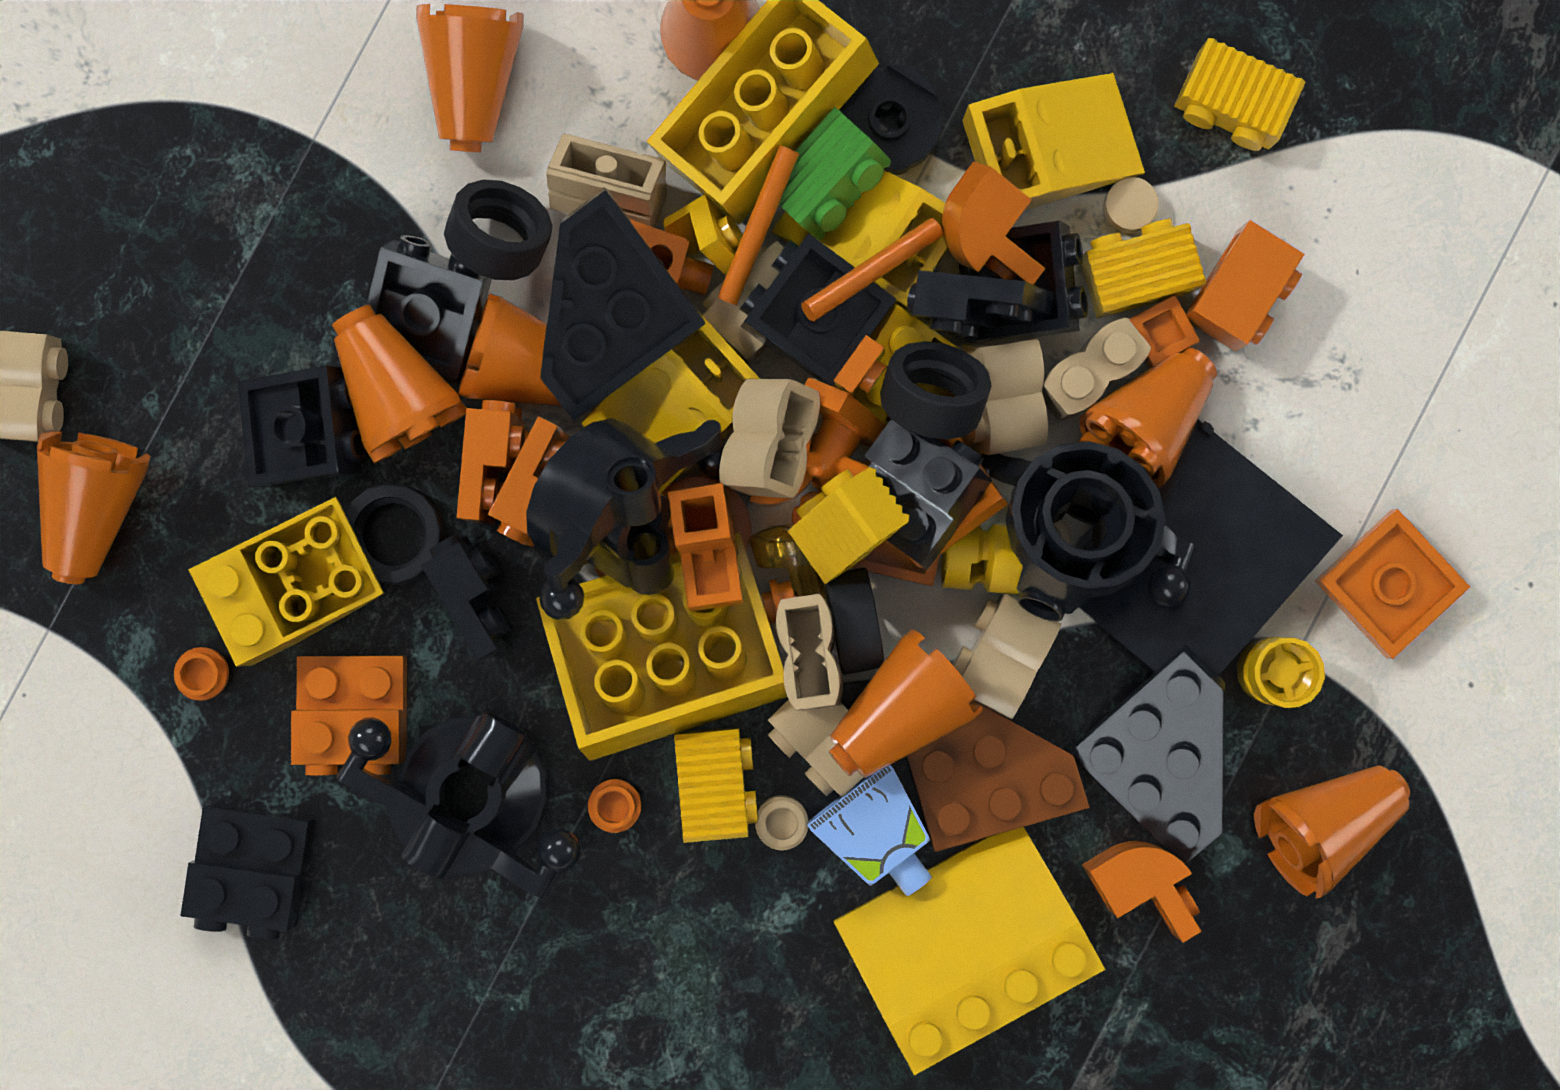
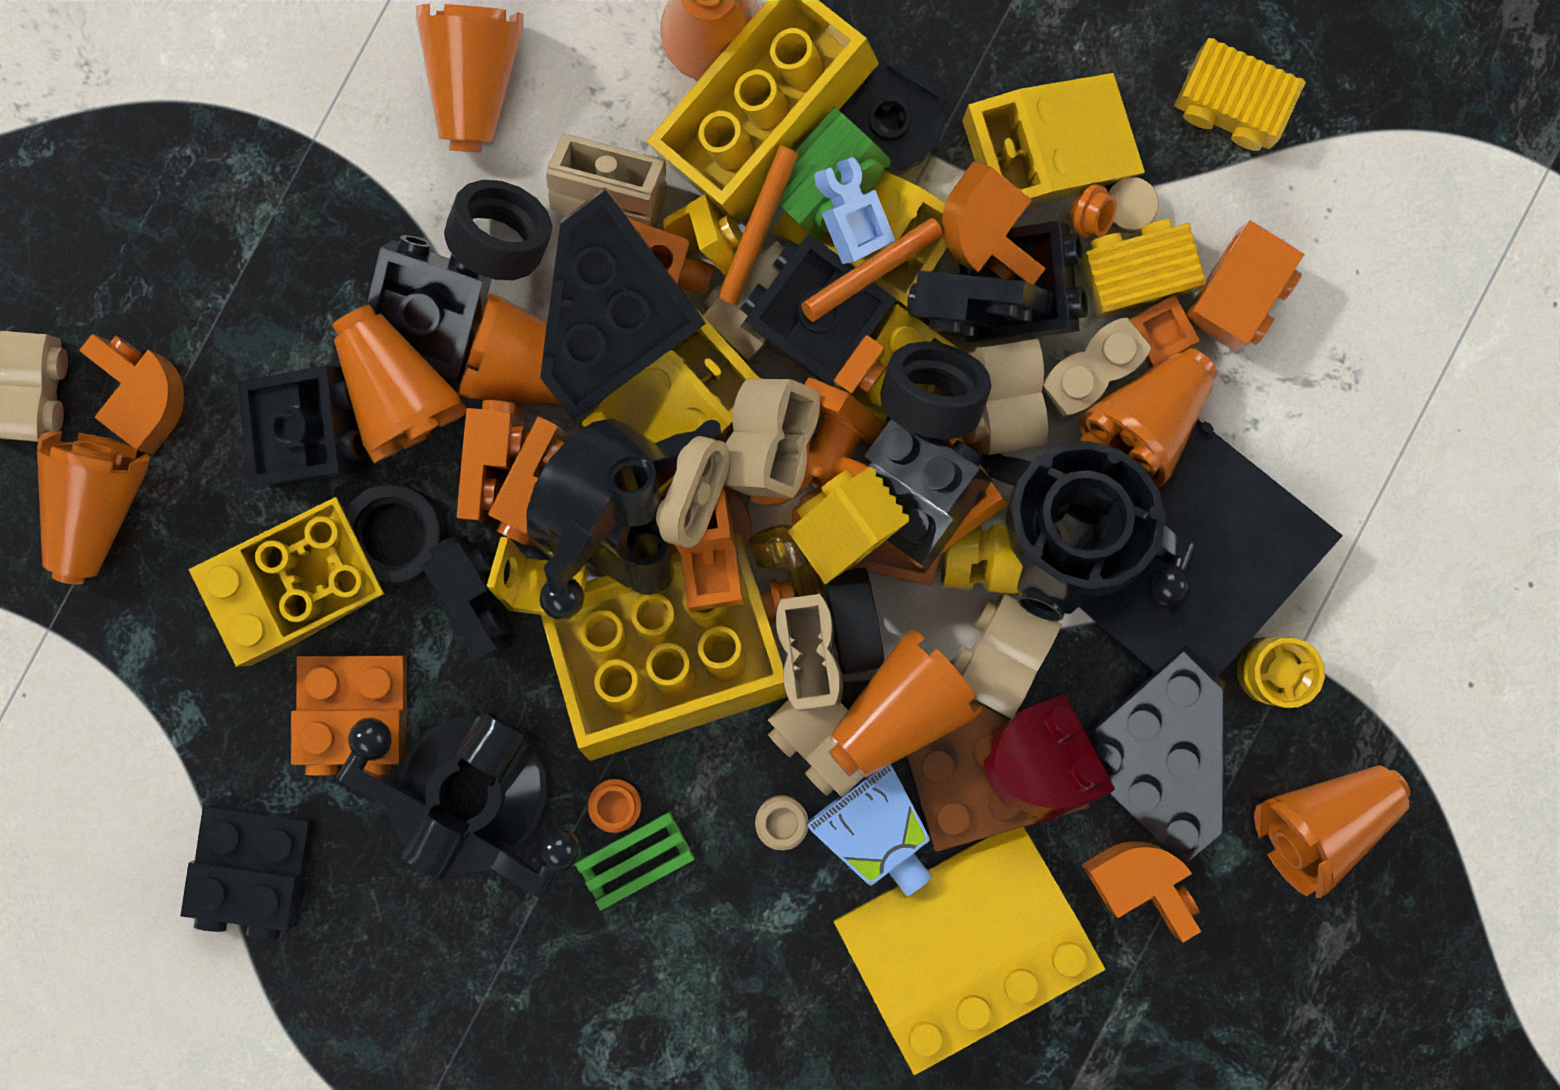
orange plate [174,647,229,701] -> none
yellow brick [674,727,758,843] -> none
orange plate [1315,509,1470,659] -> none
none -> orange brick [79,334,184,454]
none -> yellow bracket [487,537,589,619]
none -> bright green tile [575,811,695,911]
none -> tan plate [656,436,730,548]
none -> light blue plate [814,157,896,264]
none -> dark red slope [984,694,1116,823]
none -> orange plate [1070,184,1117,238]

